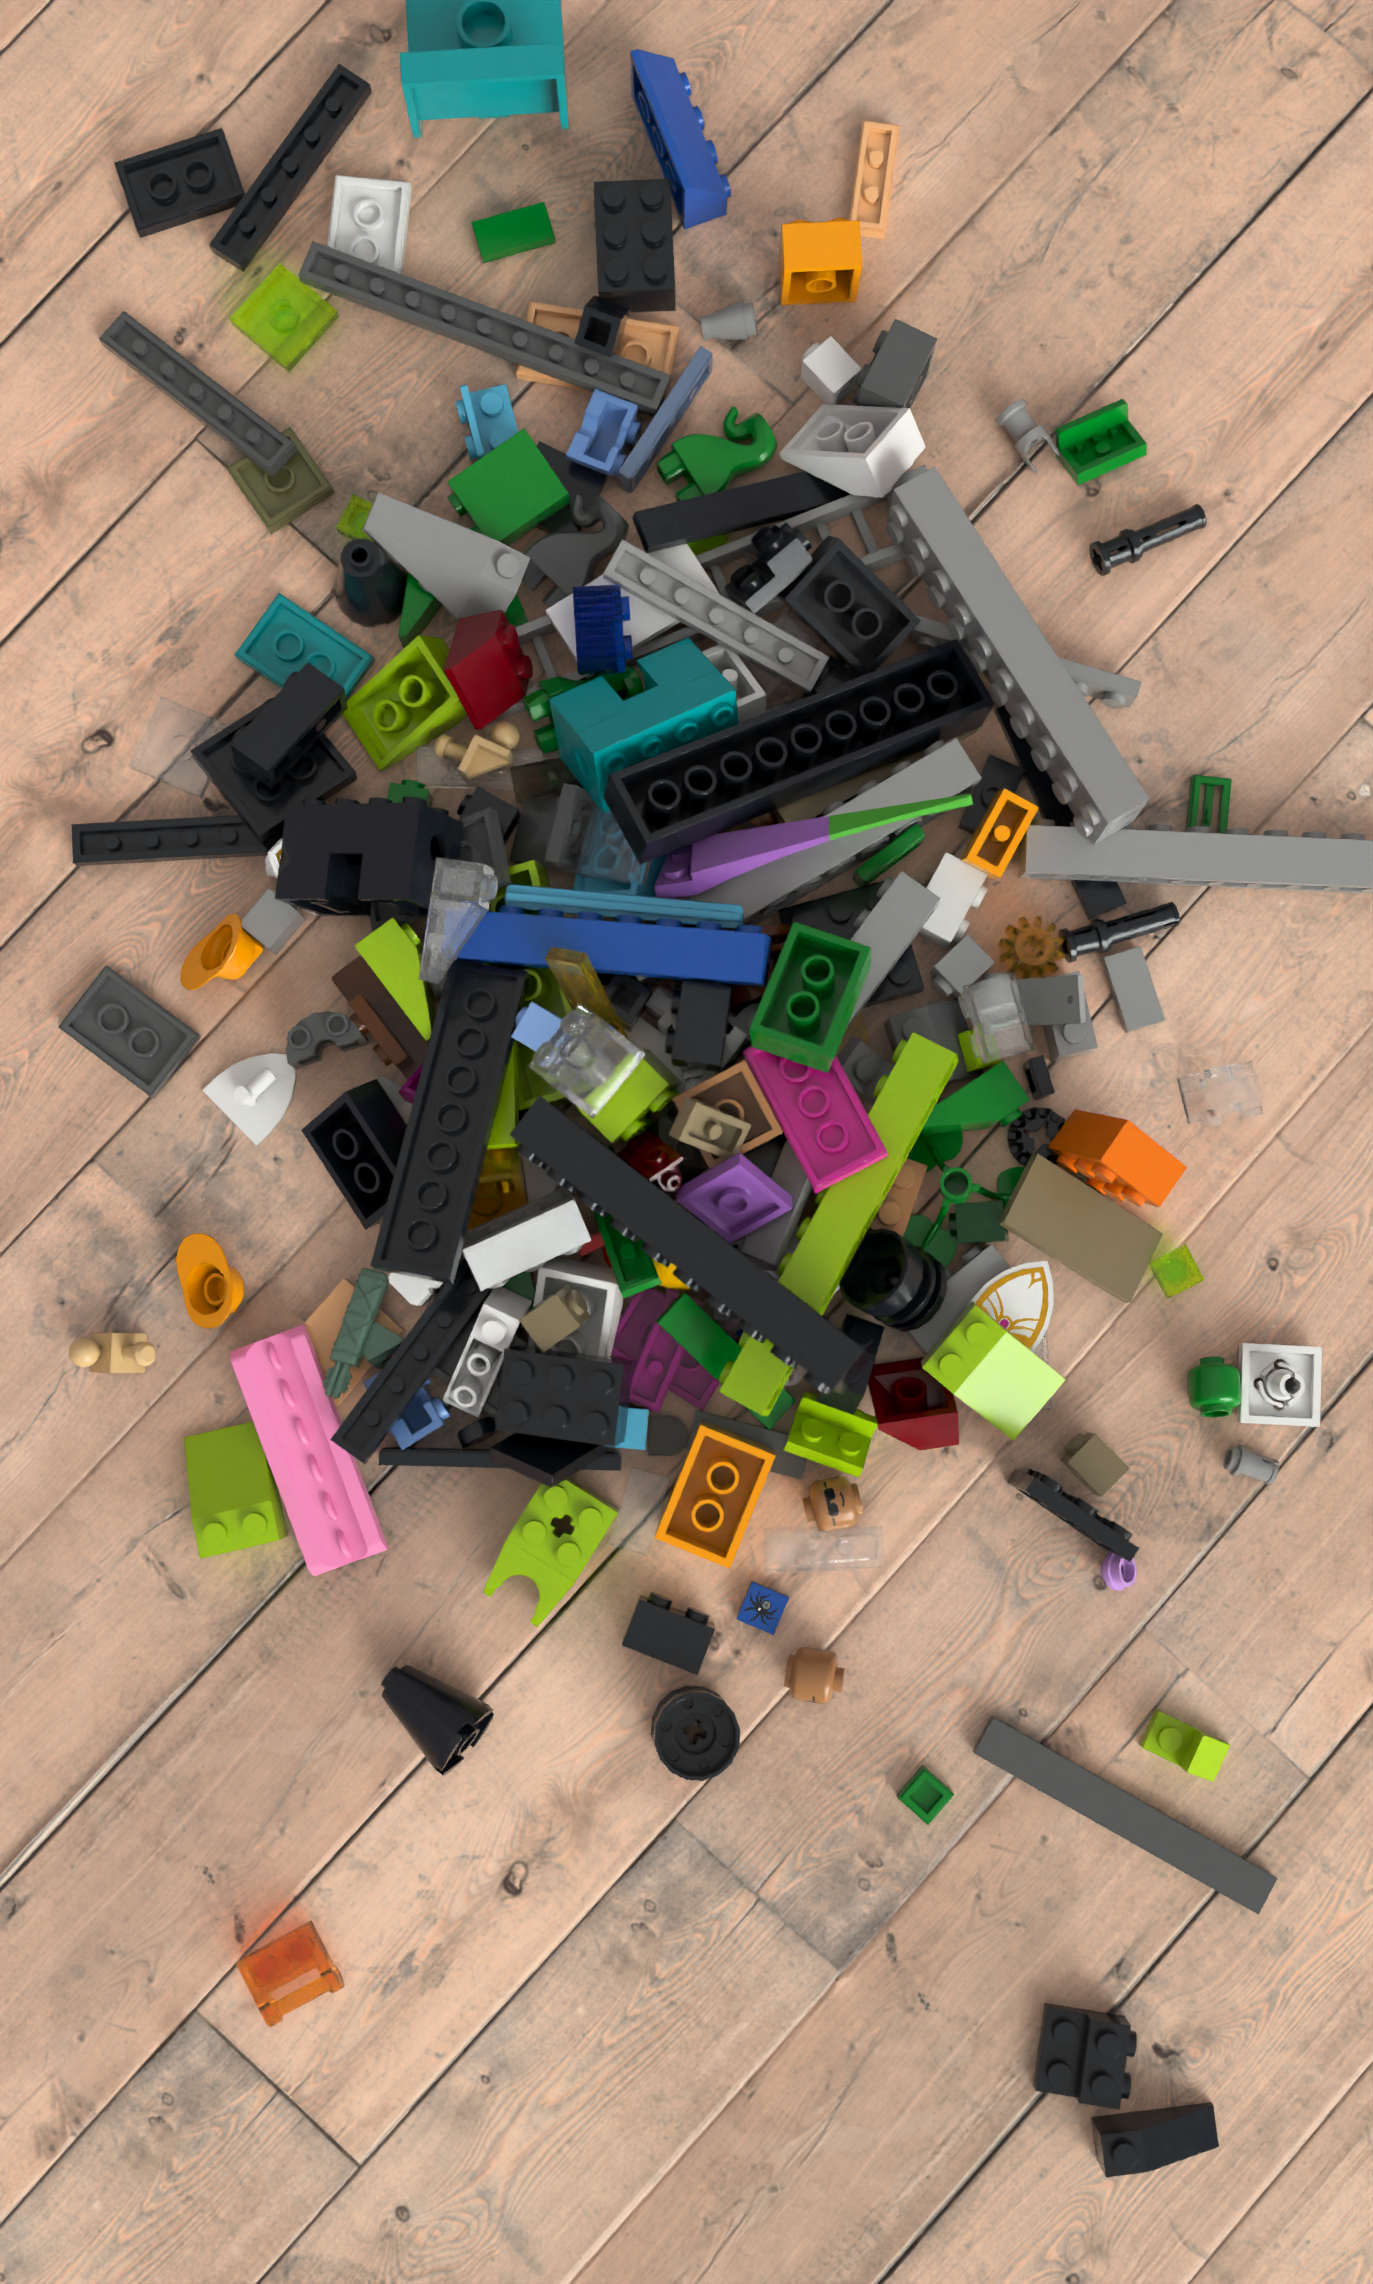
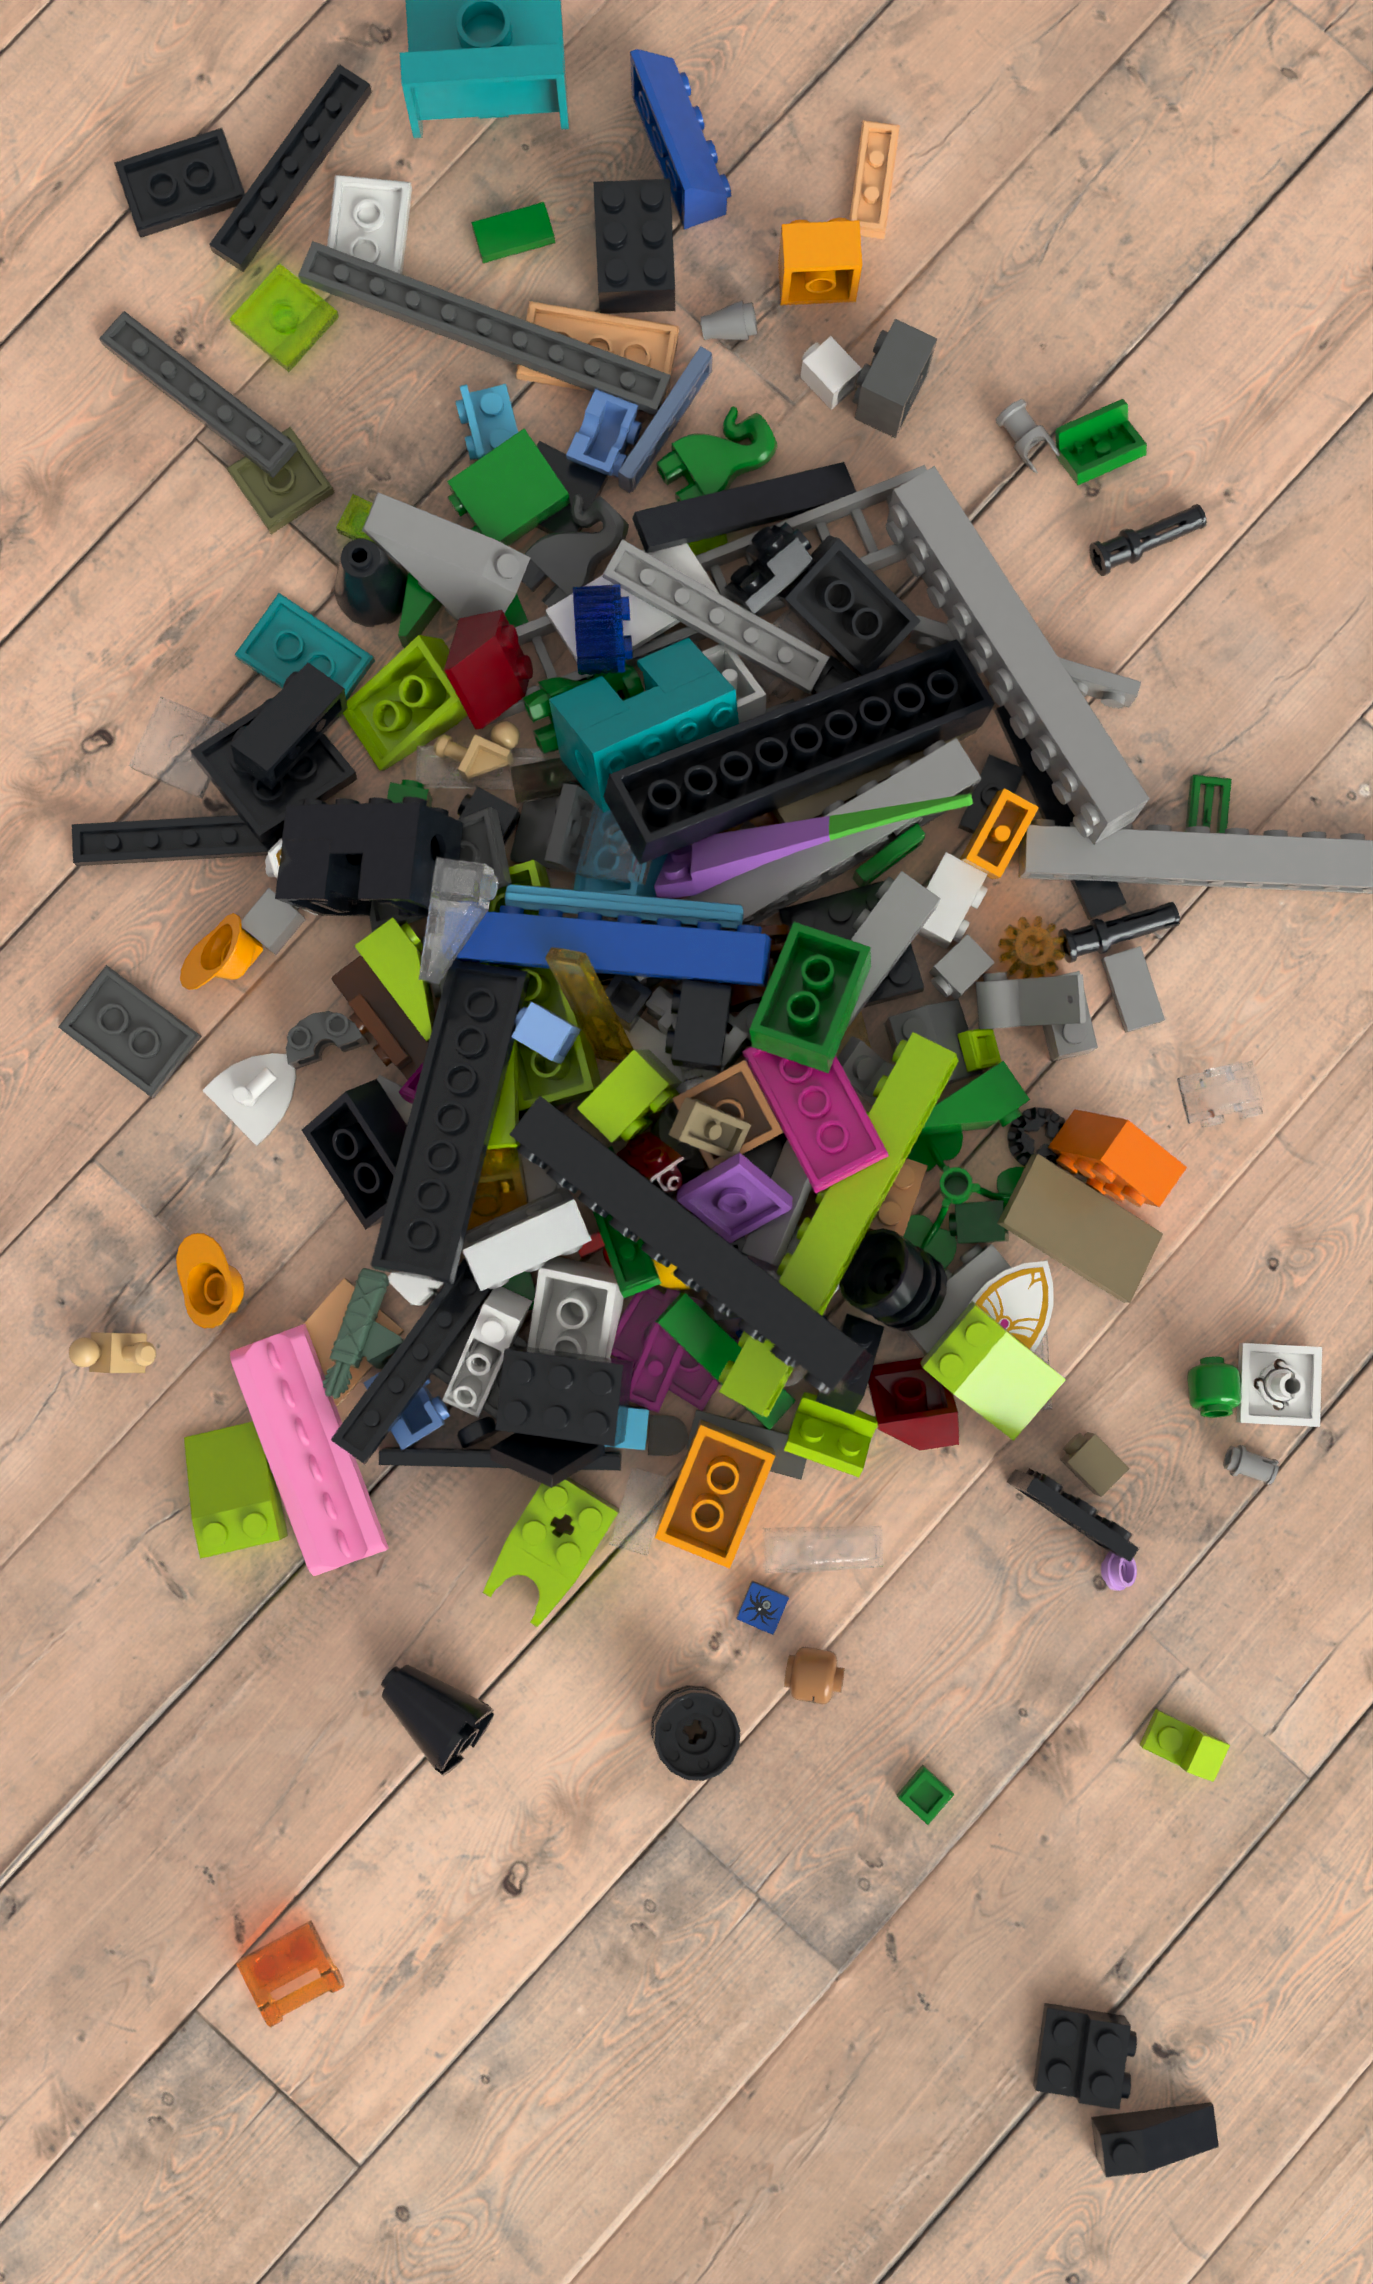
dark tan brick [519,1283,591,1353] -> none
clear slope [528,1004,646,1119] -> none
black brick [574,295,630,357] -> none
black brick [622,1592,715,1675] -> none
white slope [779,404,926,498] -> none
medium nougat head [802,1476,863,1533] -> none
clear brick [959,973,1035,1064] -> none
dark grey tile [973,1715,1278,1915] -> none
black tile [1023,1055,1055,1101] -> none
clear neon green plate [1149,1245,1205,1298] -> none

